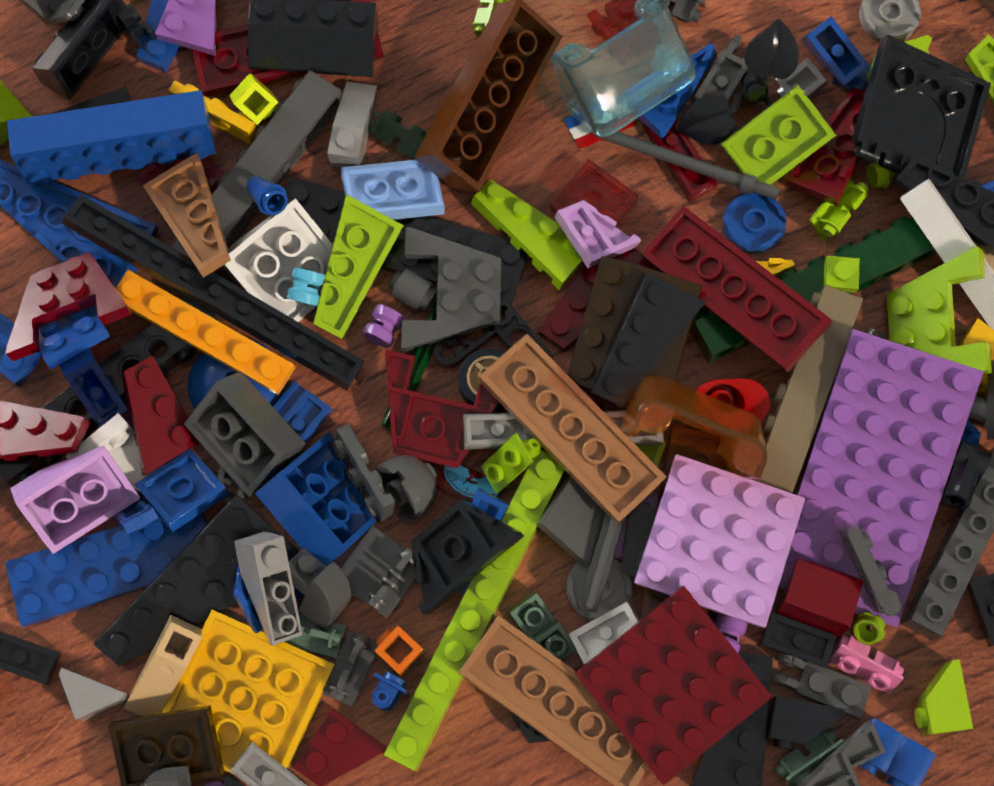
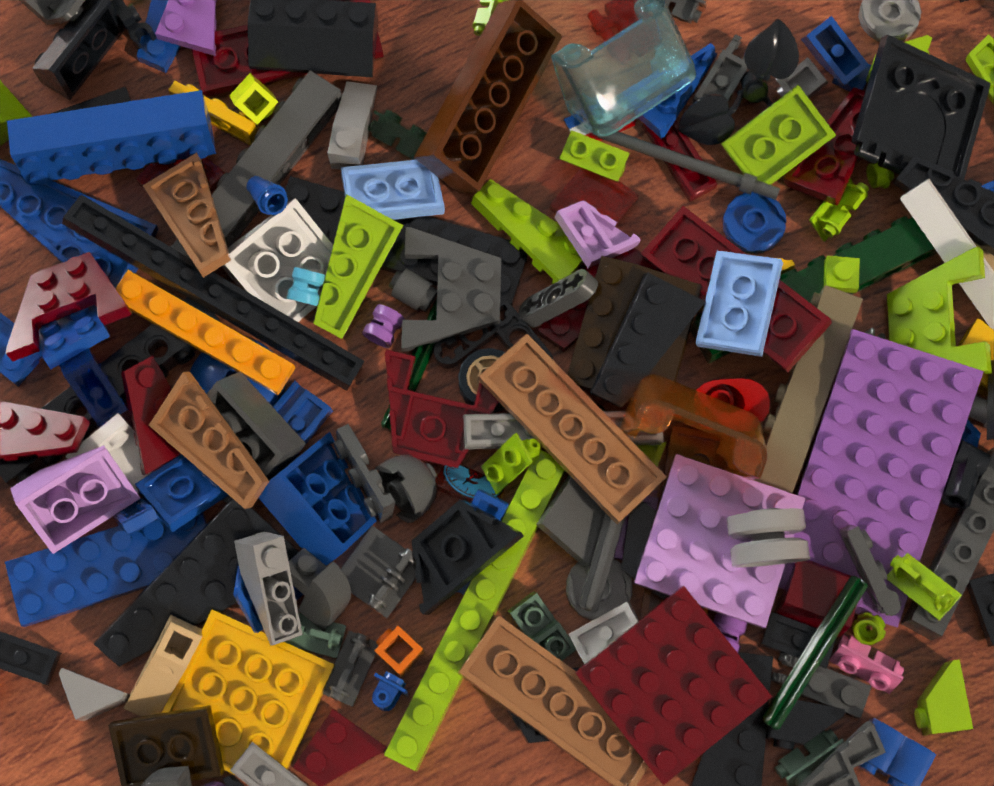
none -> medium nougat wing [149,372,269,509]
none -> dark grey beam [518,269,598,328]
none -> lime hinge [559,130,630,182]
none -> light blue tile [695,250,783,357]
none -> light grey wheel [726,508,810,568]
none -> dark green axle [763,576,868,730]
none -> lime hinge [886,553,962,621]

